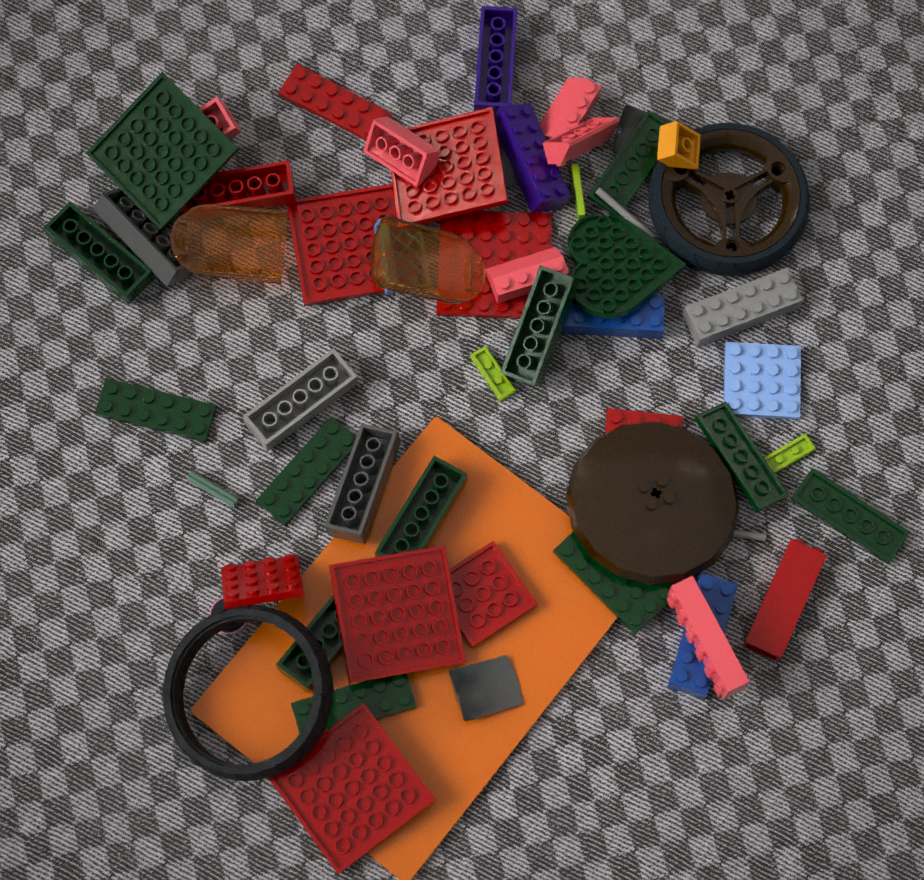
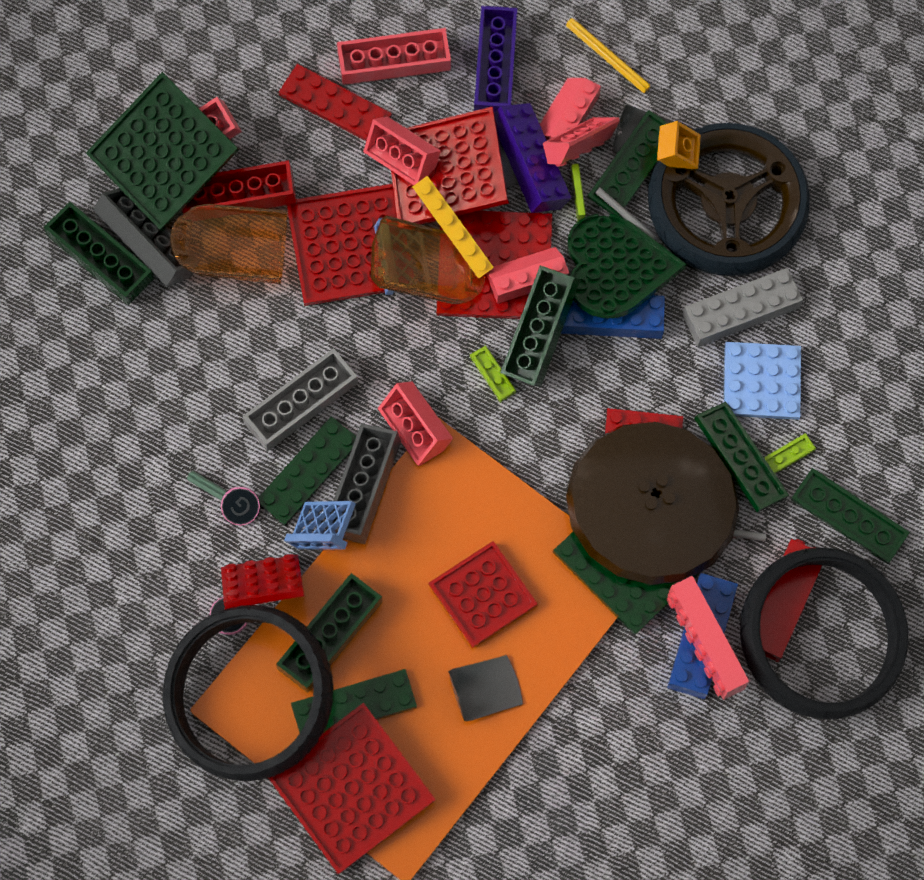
dark green plate [95,378,217,442] -> none
red plate [328,546,466,684] -> none
dark green brick [375,456,468,557] -> none
none -> black tile [221,487,260,526]
none -> medium blue fence [284,501,356,550]
none -> coral brick [337,28,451,85]
none -> coral slope [378,381,453,466]
none -> yellow plate [412,176,494,279]
none -> yellow axle [566,18,650,93]
none -> black tyre [740,547,909,719]

